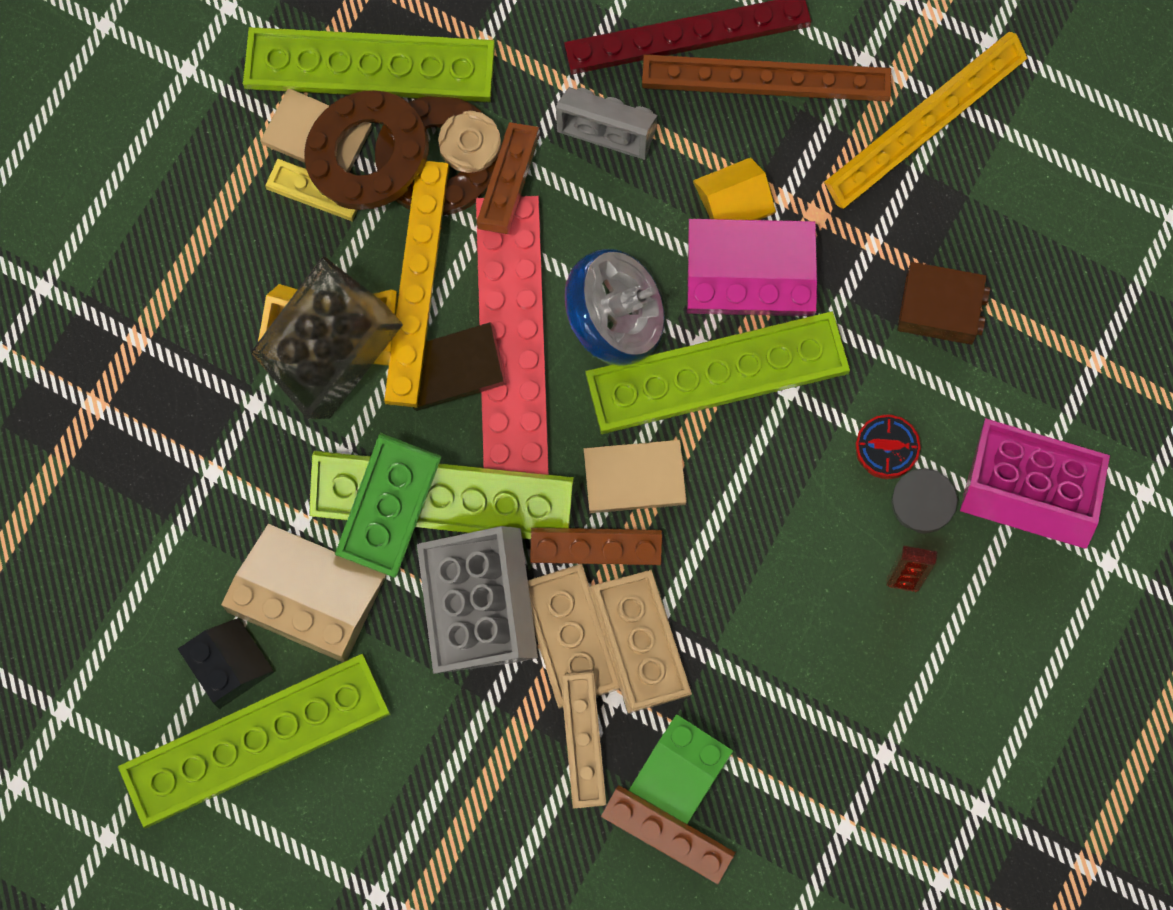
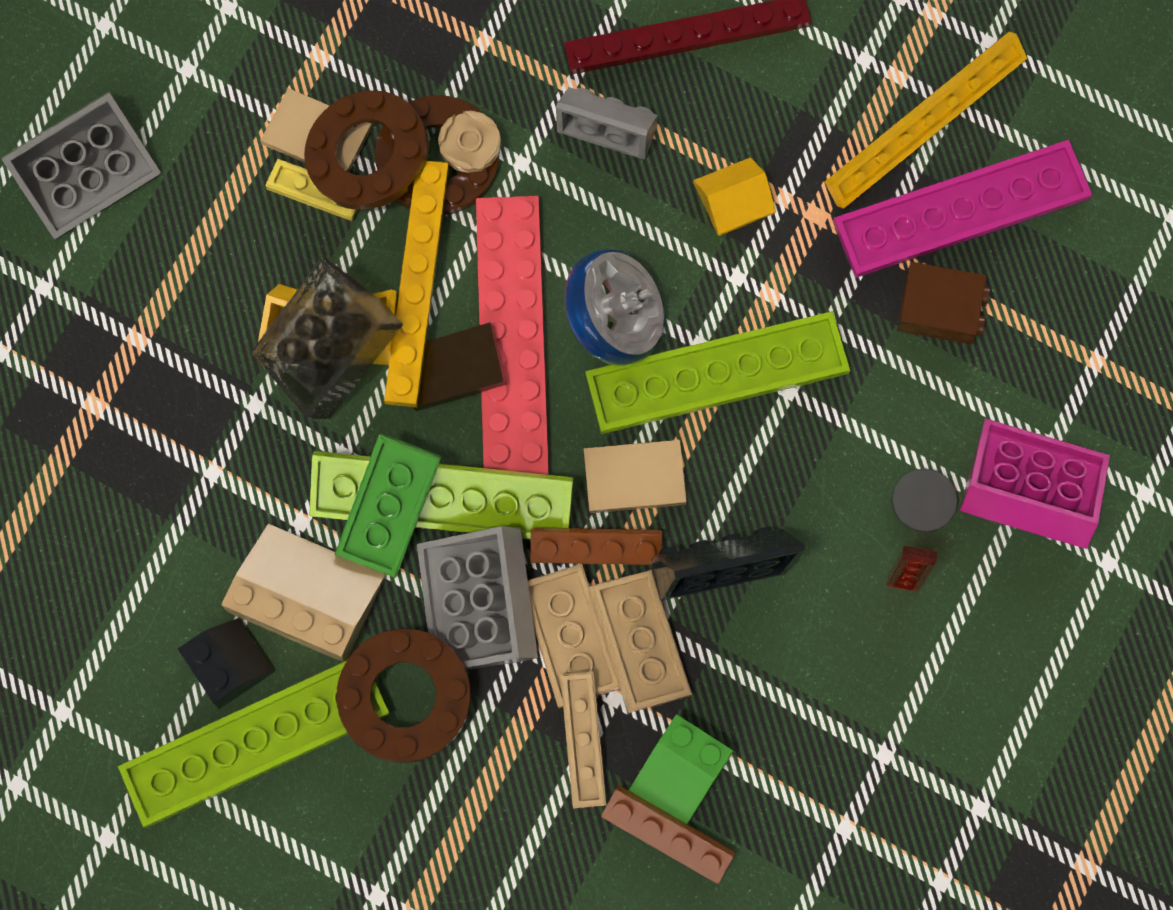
lime plate [243,27,495,102] -> none
dark orange plate [477,122,540,234] -> none
dark orange plate [642,55,892,102] -> none
dark pink slope [687,219,817,316] -> none
tile [855,414,921,479] -> none
none -> light grey slope [1,92,161,240]
none -> reddish brown plate [336,629,471,763]
none -> black slope [651,527,805,601]
none -> dark pink plate [833,140,1092,278]

